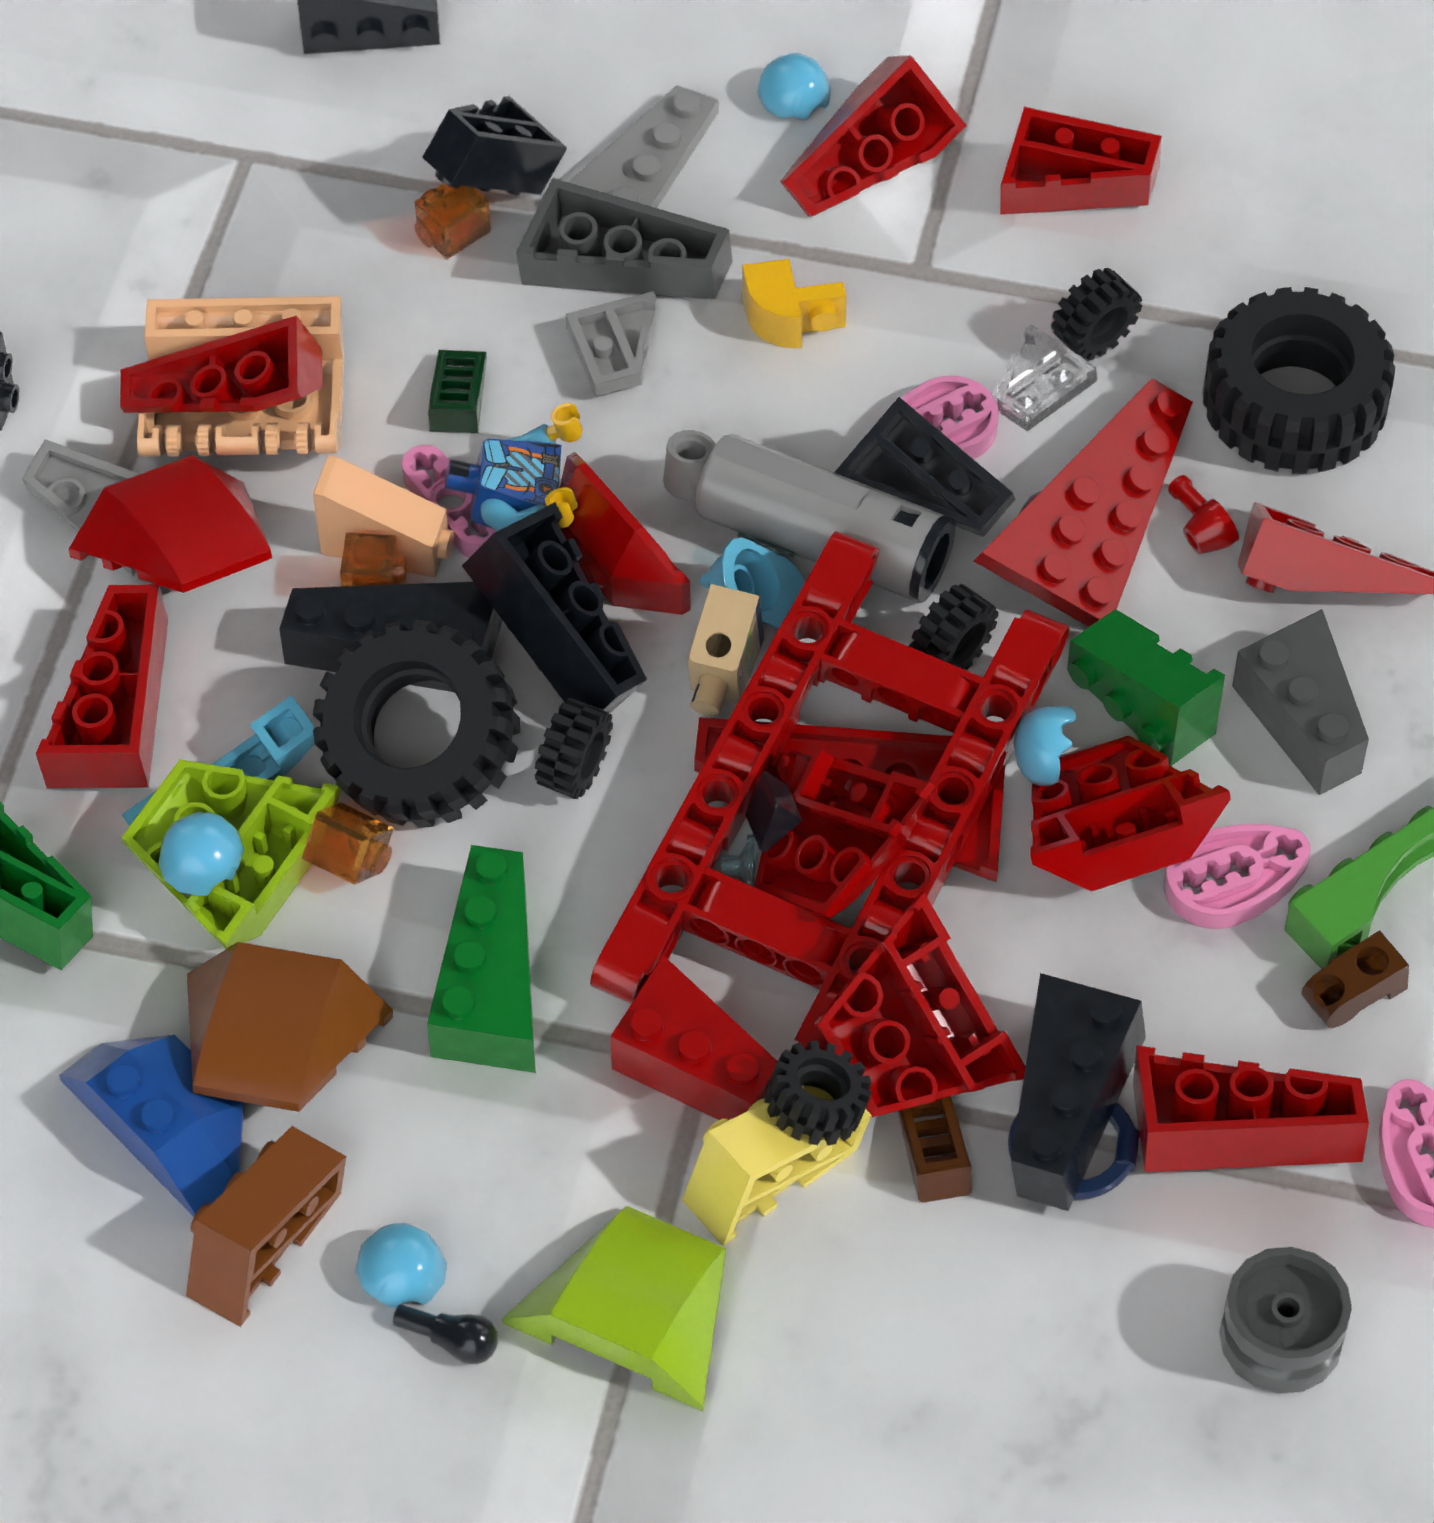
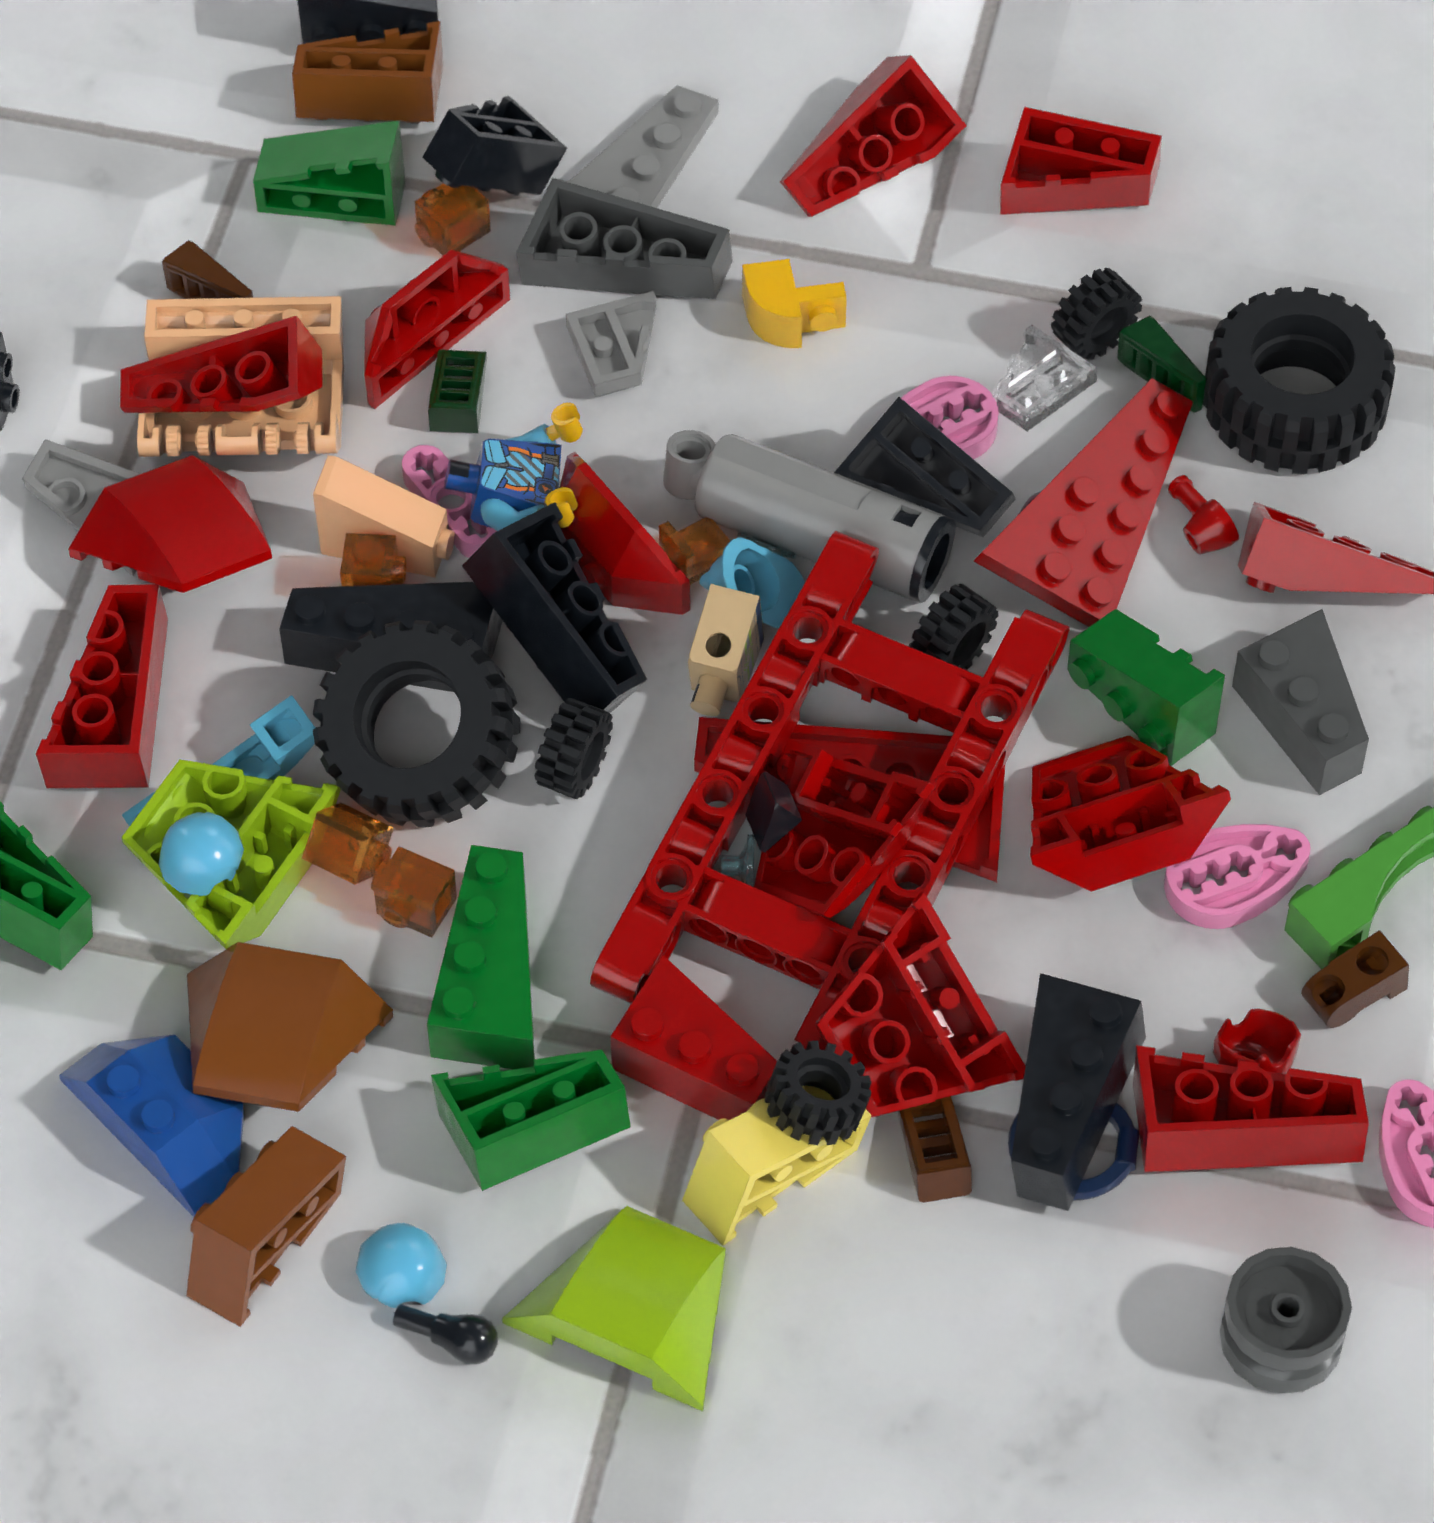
medium azure hair [757,53,831,120] -> none
medium azure hair [1014,706,1076,786] -> none
none -> reddish brown slope [162,240,253,299]
none -> green wedge [253,120,405,226]
none -> dark orange wedge [292,21,443,123]
none -> red wedge [364,249,510,409]
none -> clear orange brick [371,846,457,938]
none -> green wedge [431,1049,631,1191]
none -> clear orange bracket [659,517,730,585]
none -> dark green slope [1117,315,1206,414]
none -> red hair [1212,1008,1301,1074]

